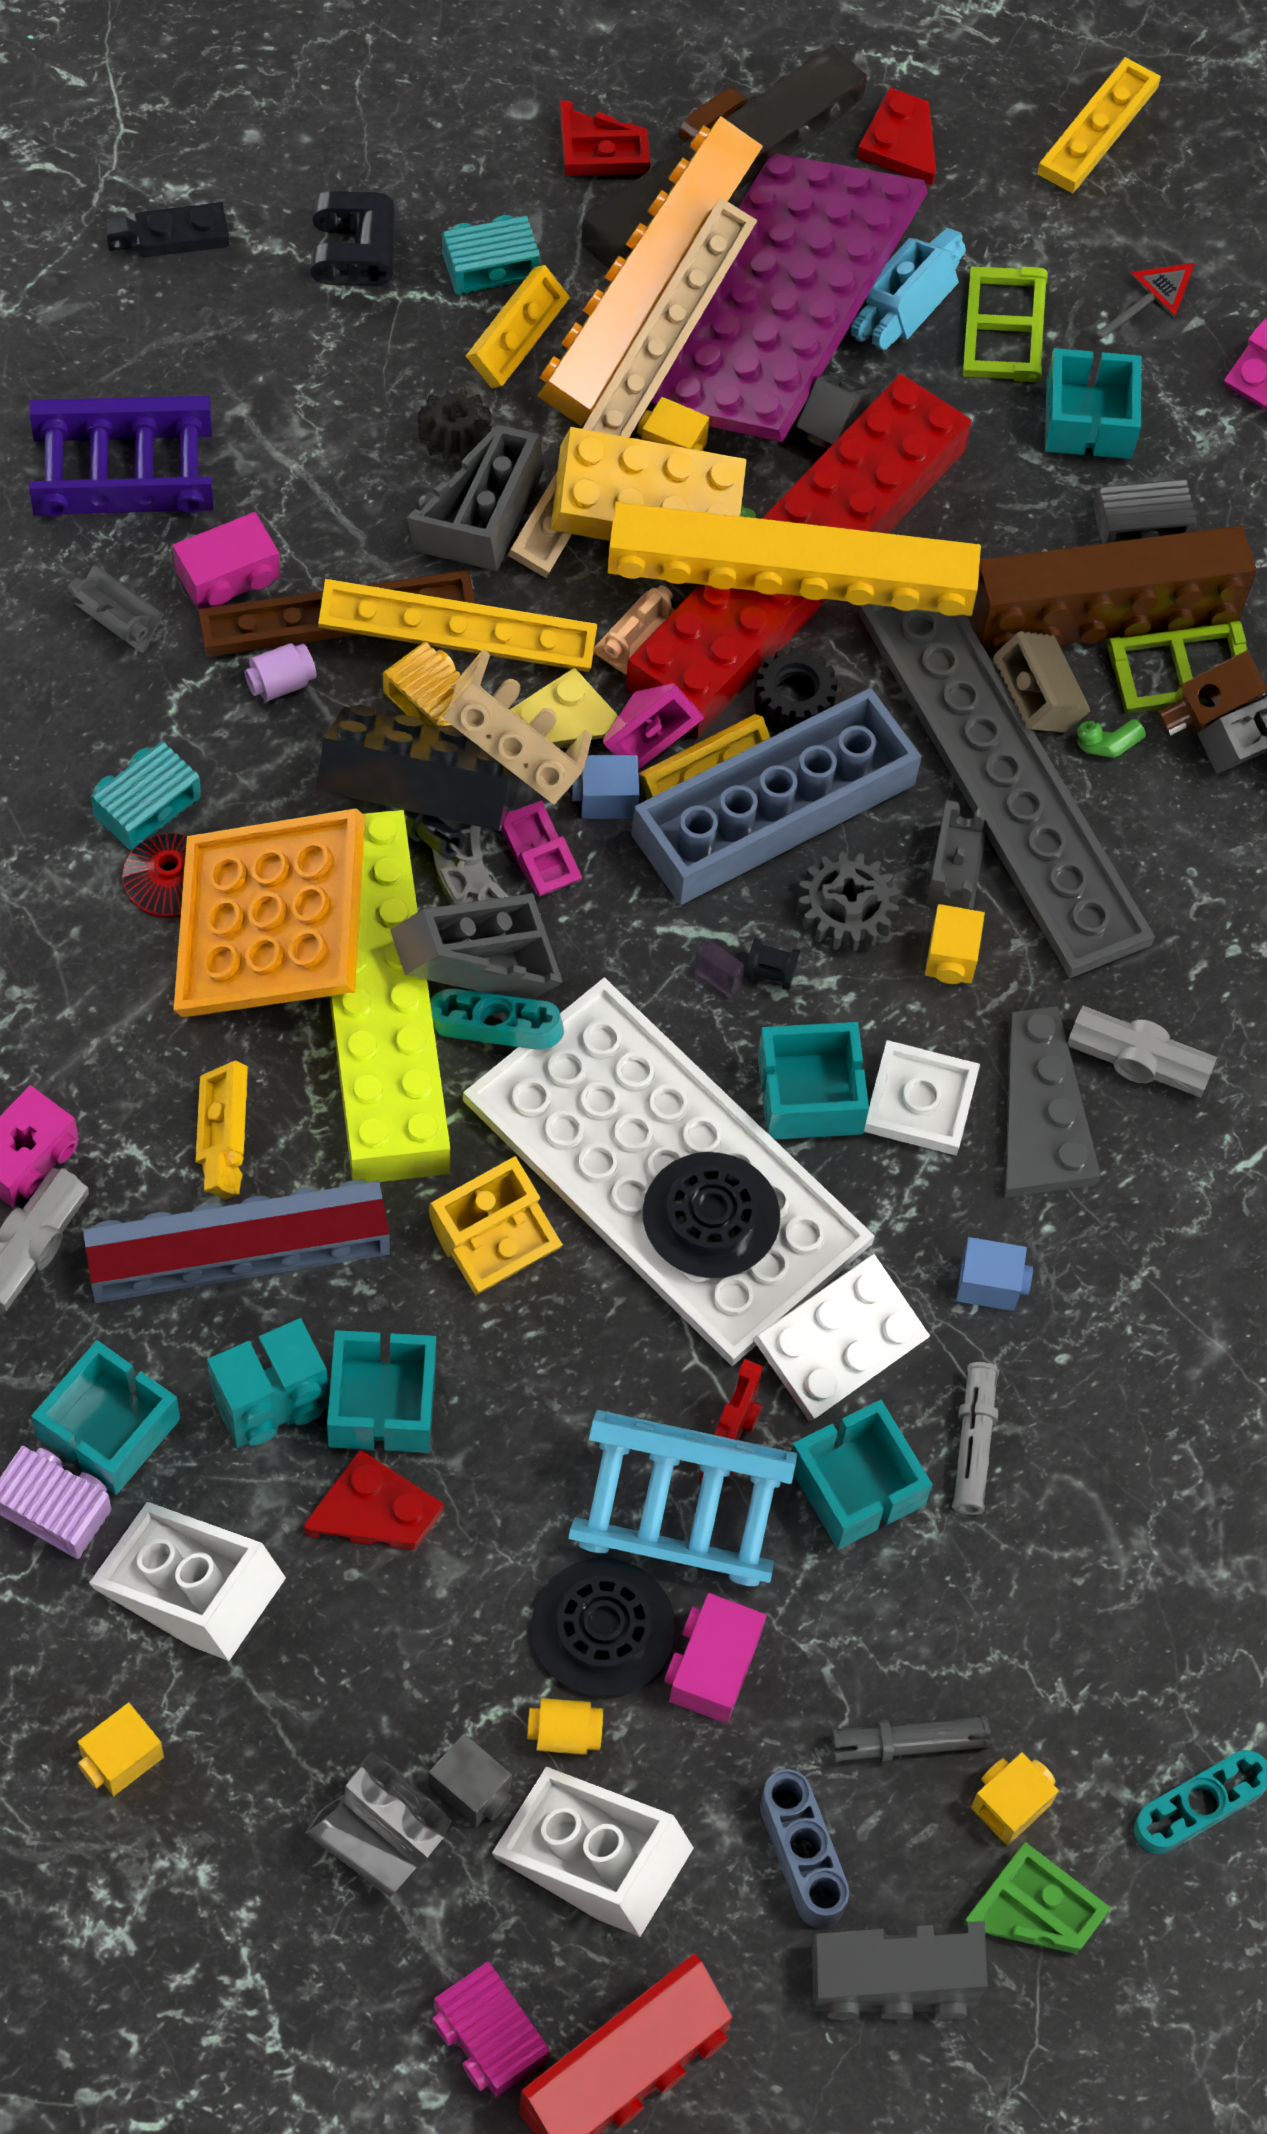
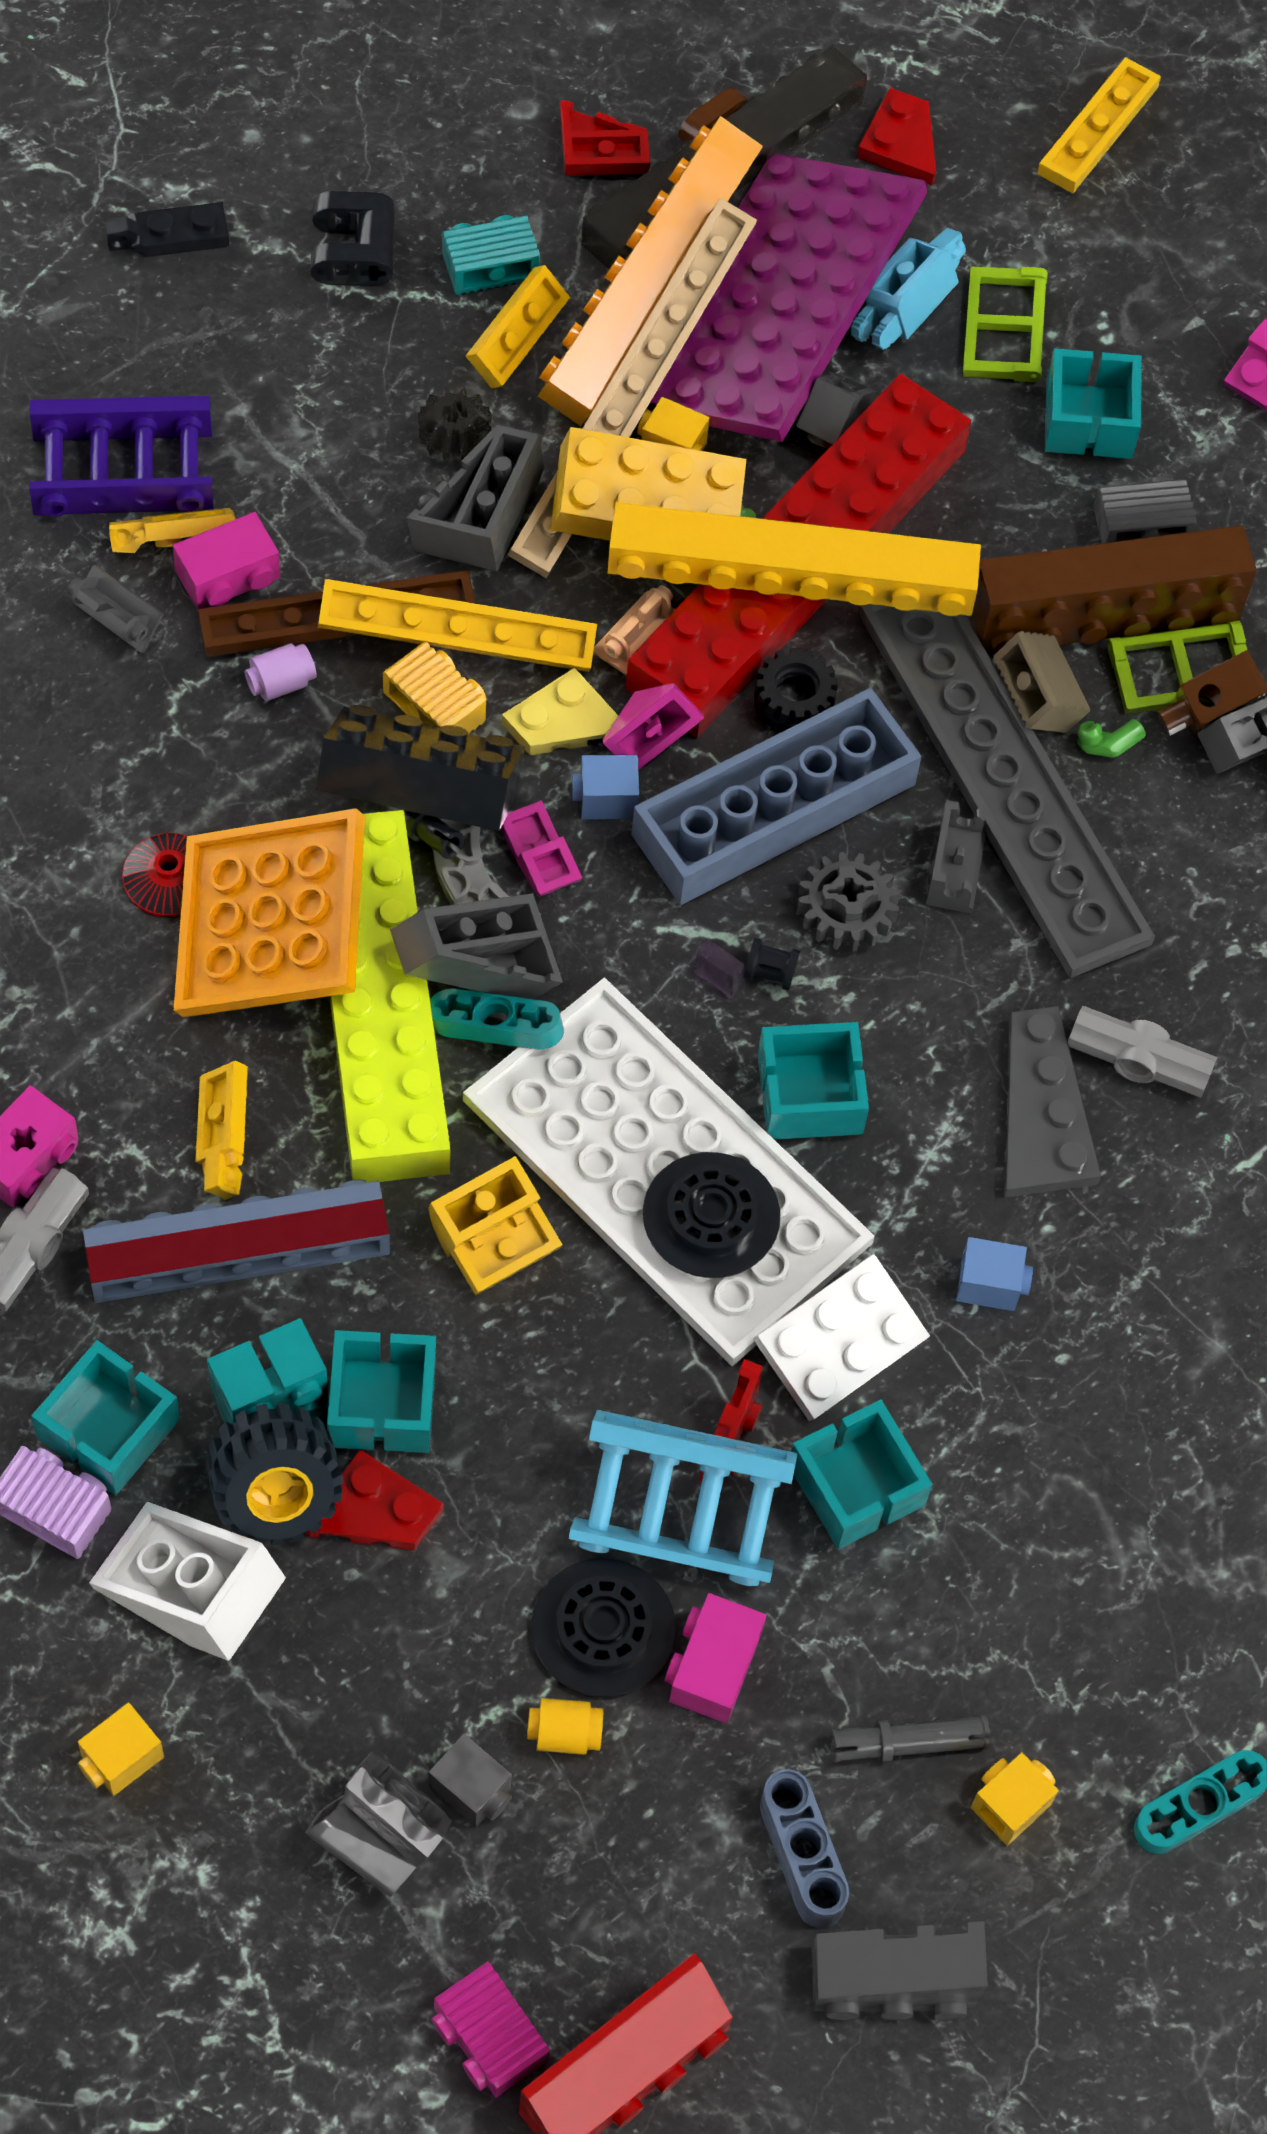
teal brick [91,741,201,851] -> none
tan window [442,649,592,805] -> none
white slope [492,1767,693,1937] -> none
yellow plate [638,714,770,800] -> none
white plate [864,1040,980,1156] -> none
yellow brick [925,904,985,984] -> none
light grey pin [952,1362,1000,1515] -> none
bright green wing [963,1842,1111,1954] -> none
piece [1096,263,1195,339] -> none
none -> yellow hinge [109,508,235,553]
none -> black wheel [206,1403,343,1545]

